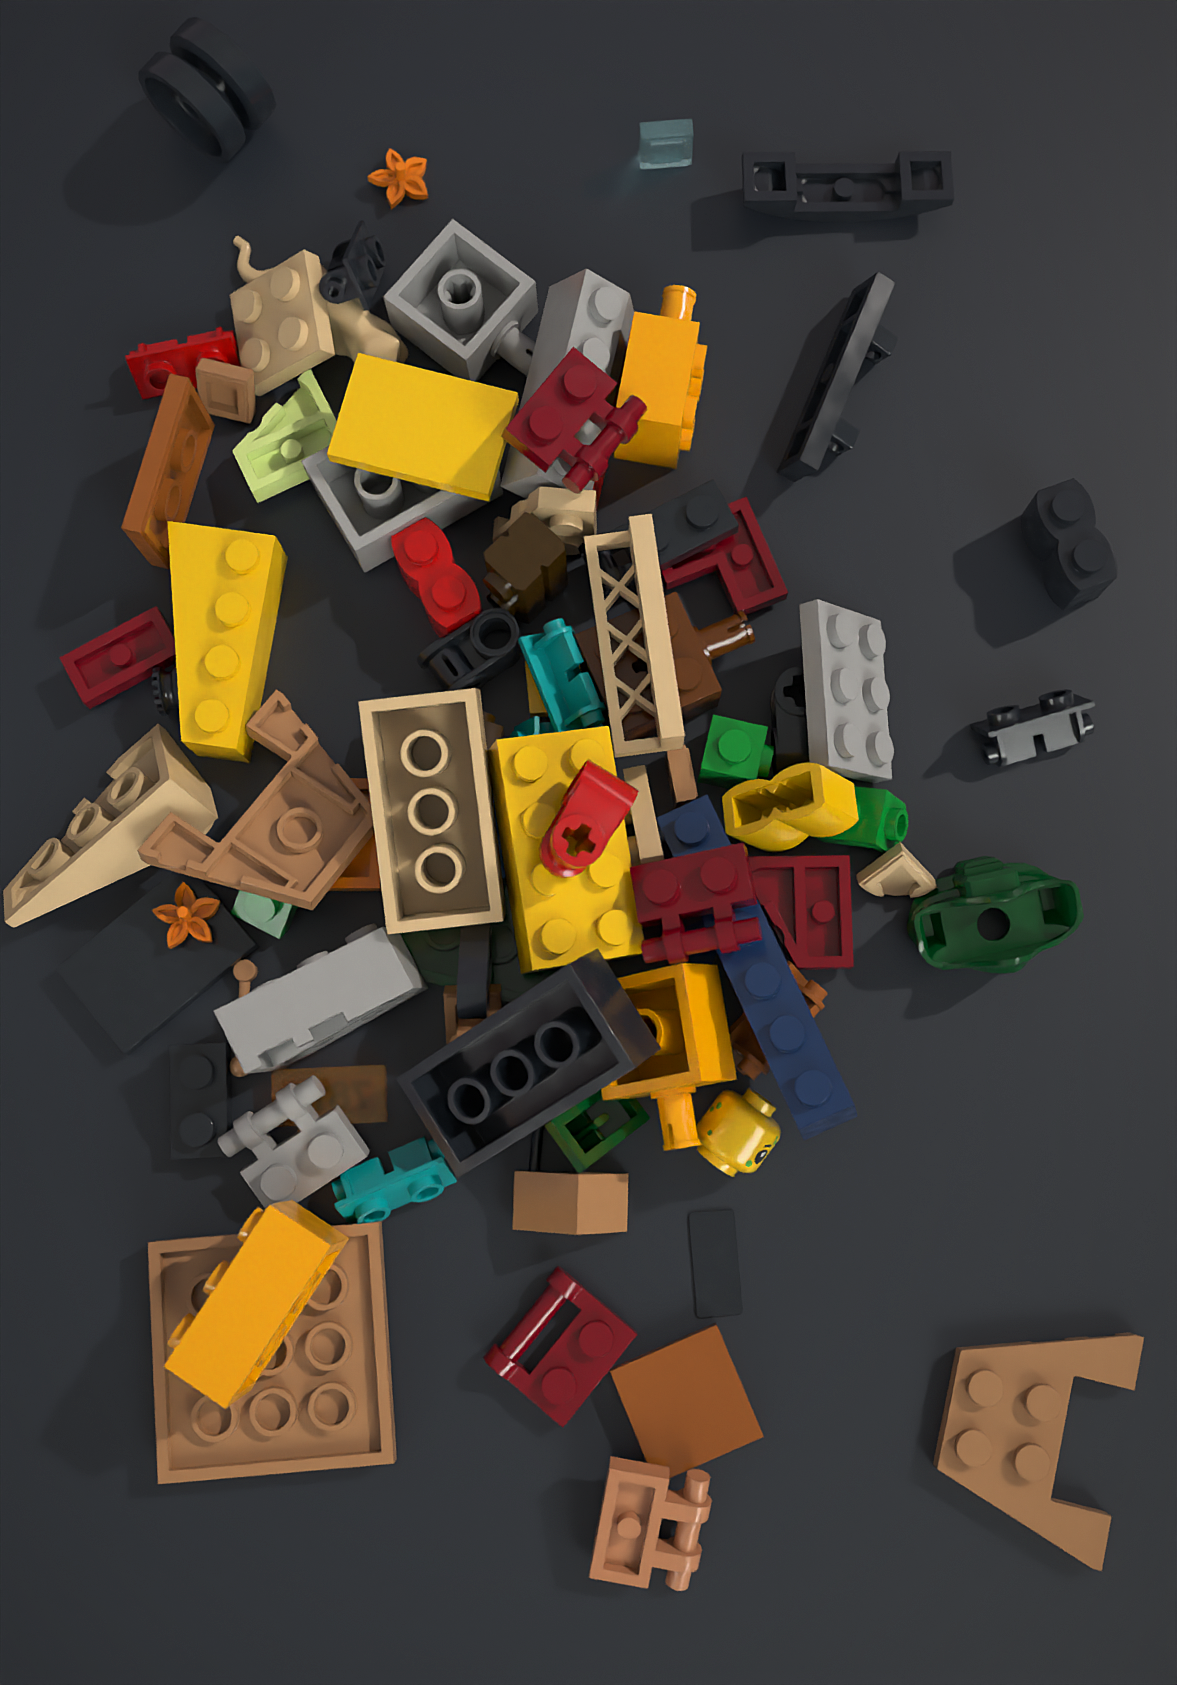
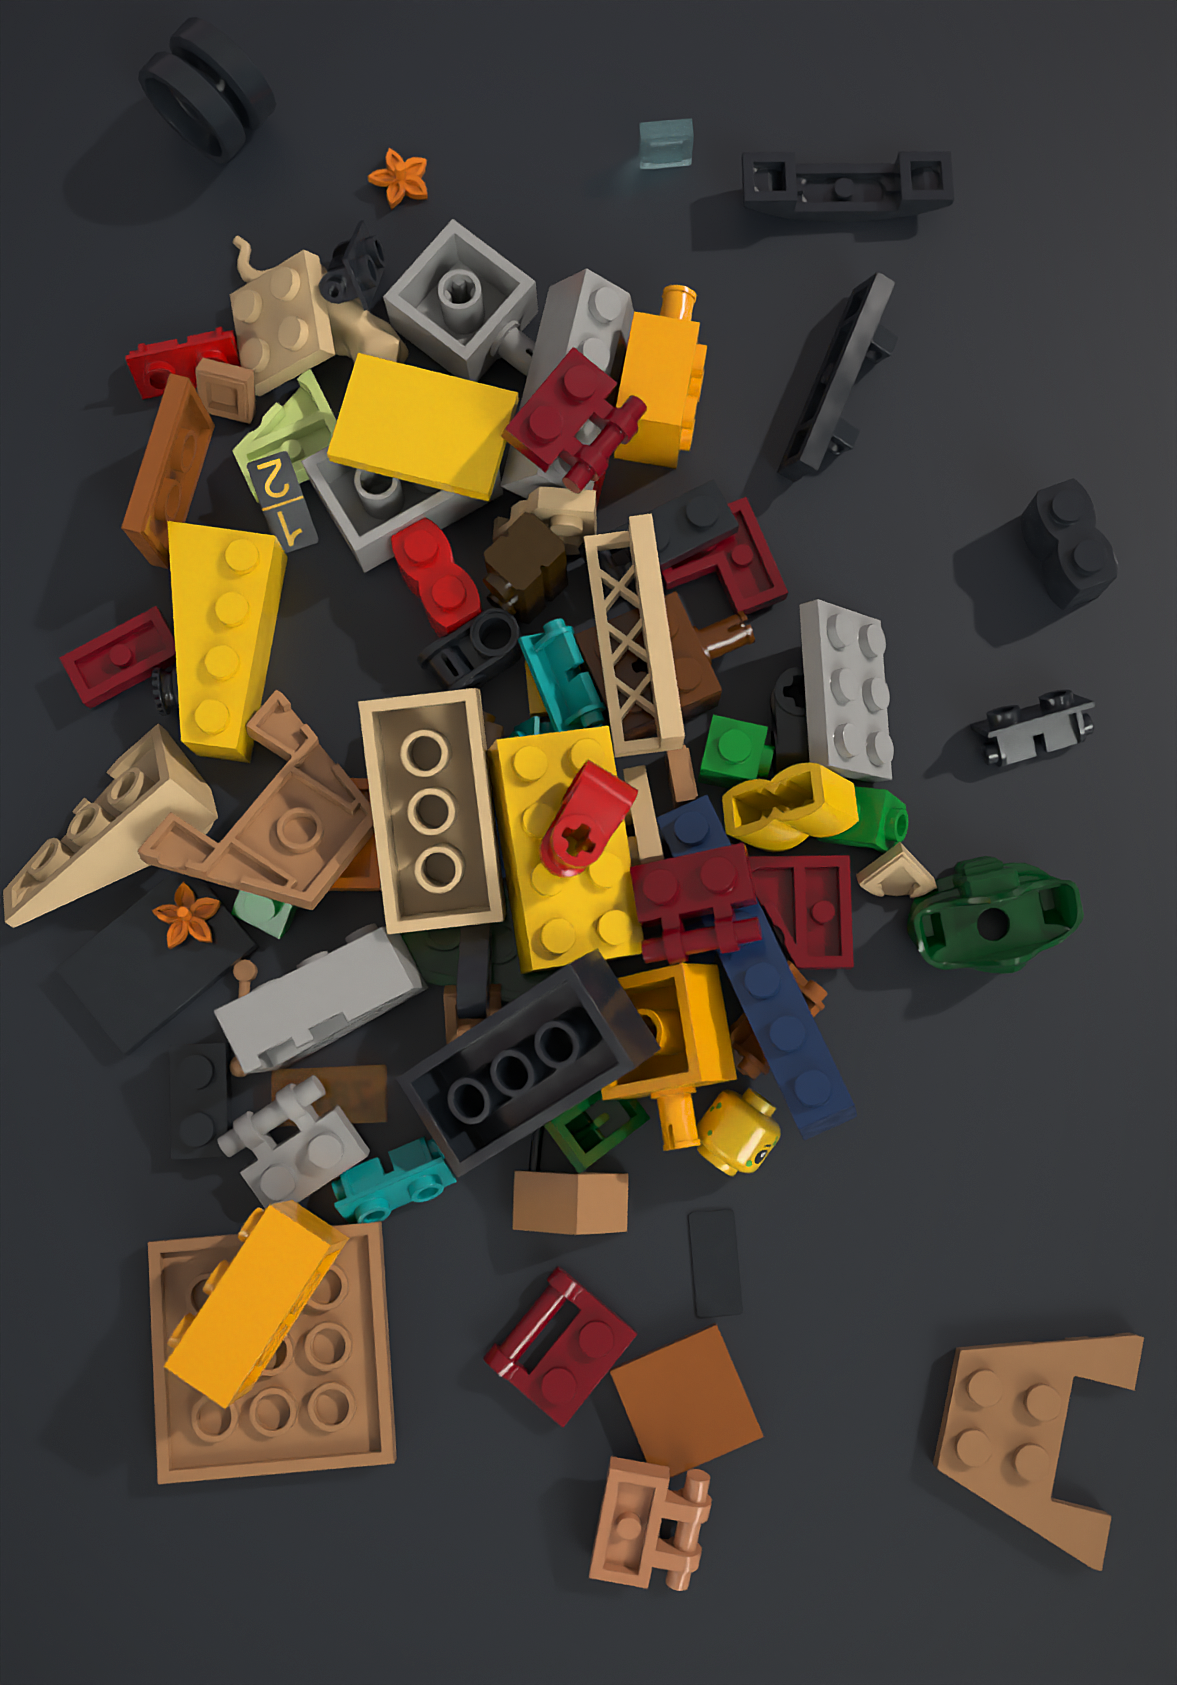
none -> black sticker [247,451,319,553]

